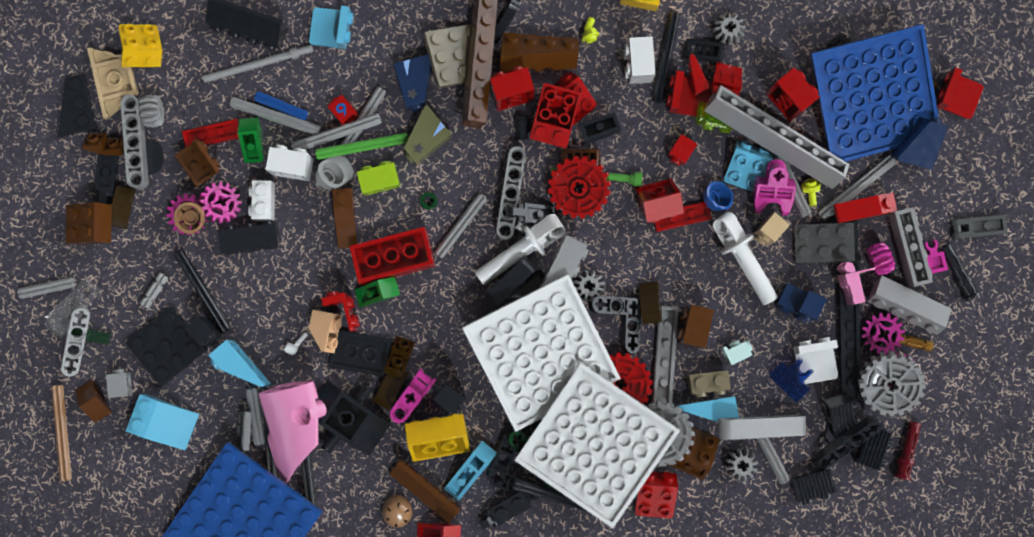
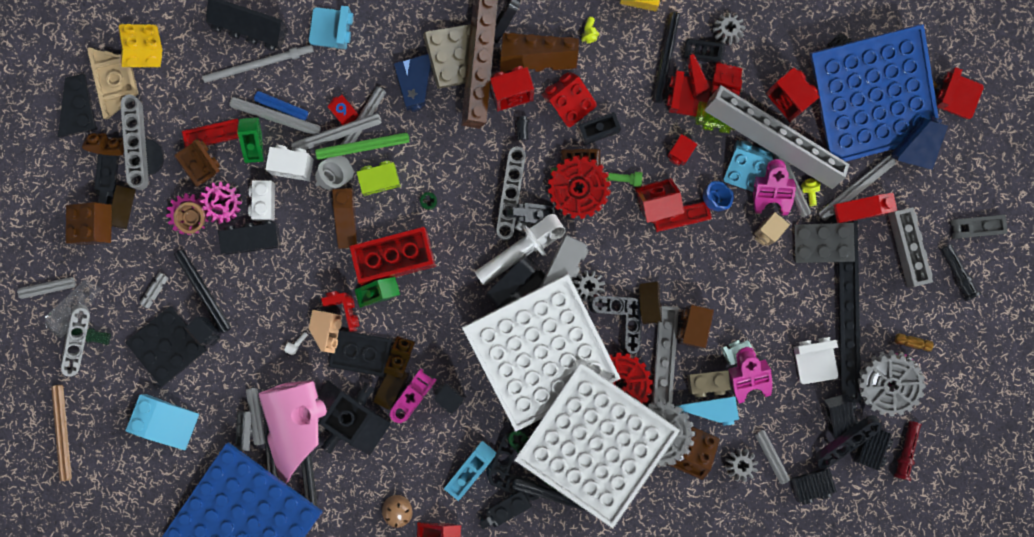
reddish brown slope [75,380,112,423] -> none
light grey brick [106,369,133,398] -> none
light grey gear [138,95,165,128] -> none
medium azure slope [209,340,271,387] -> none
reddish brown fence [389,459,461,523] -> none
olive slope [404,105,452,166] -> none
yellow brick [405,414,470,462] -> none
light grey axle [435,194,487,258] -> none
red slope [529,83,581,148] -> none
white brick [623,36,655,84] -> none
red bracket [635,471,678,519] -> none
white piece [713,212,778,305] -> none
light grey beam [718,415,806,440] -> none
clear blue plate [768,358,814,403] -> none
dark blue brick [774,283,827,323] -> none
bright pink piece [837,262,875,305] -> none
dark pink gear [862,313,905,354] -> none
dark pink gear [866,242,895,275] -> none
light grey brick [868,276,952,335] -> none
dark pink plate [923,239,948,274] -> none
none -> dark pink piece [728,347,773,404]

